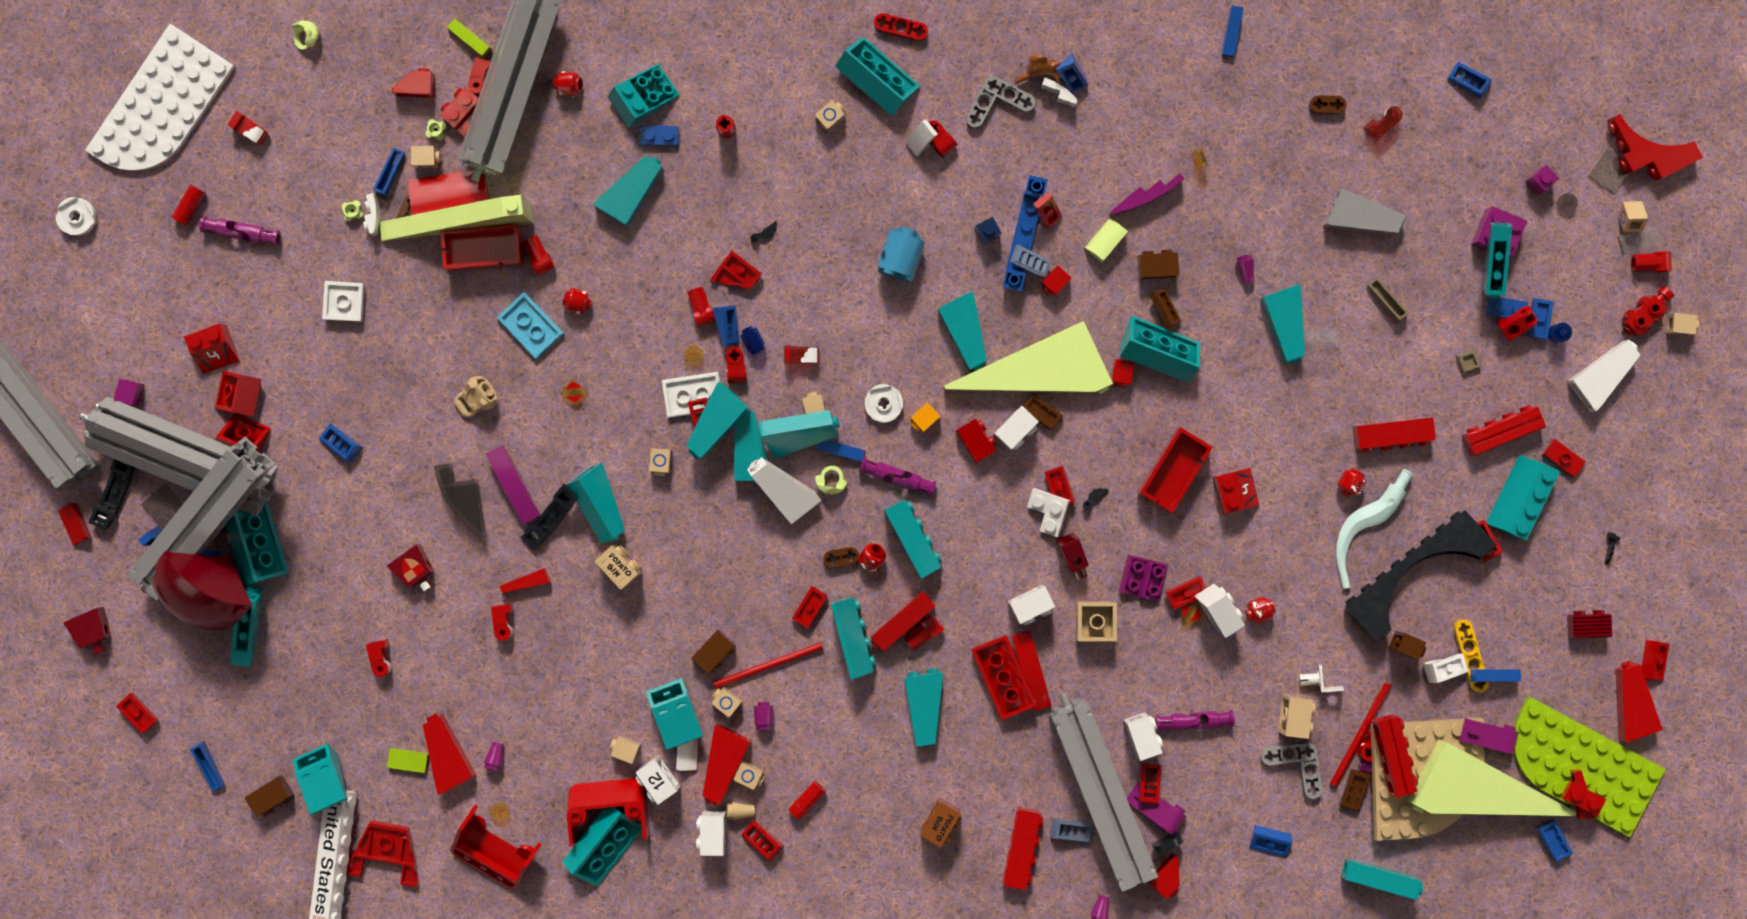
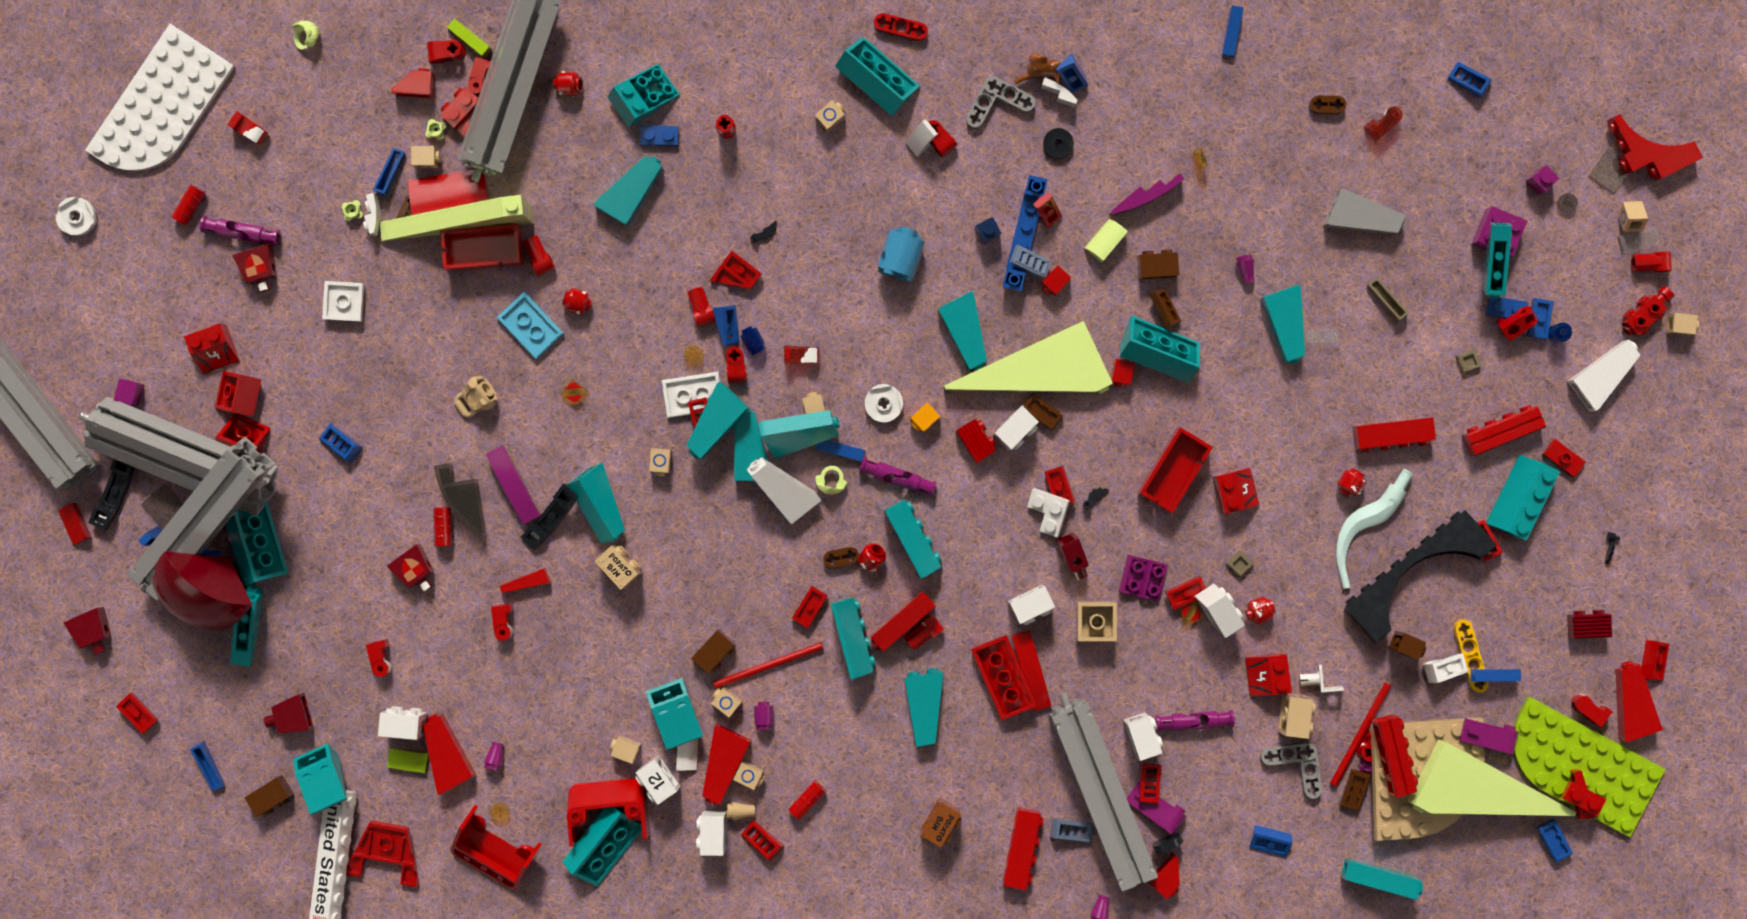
none -> dark red torso [232,244,277,293]
none -> dark red torso [264,693,314,733]
none -> white brick [378,706,427,740]
none -> red piece [427,40,466,63]
none -> red axle [433,507,452,546]
none -> black piece [1043,128,1074,160]
none -> dark tan tile [1226,550,1254,577]
none -> red slope [1245,653,1292,696]
none -> red leg [1571,694,1613,727]

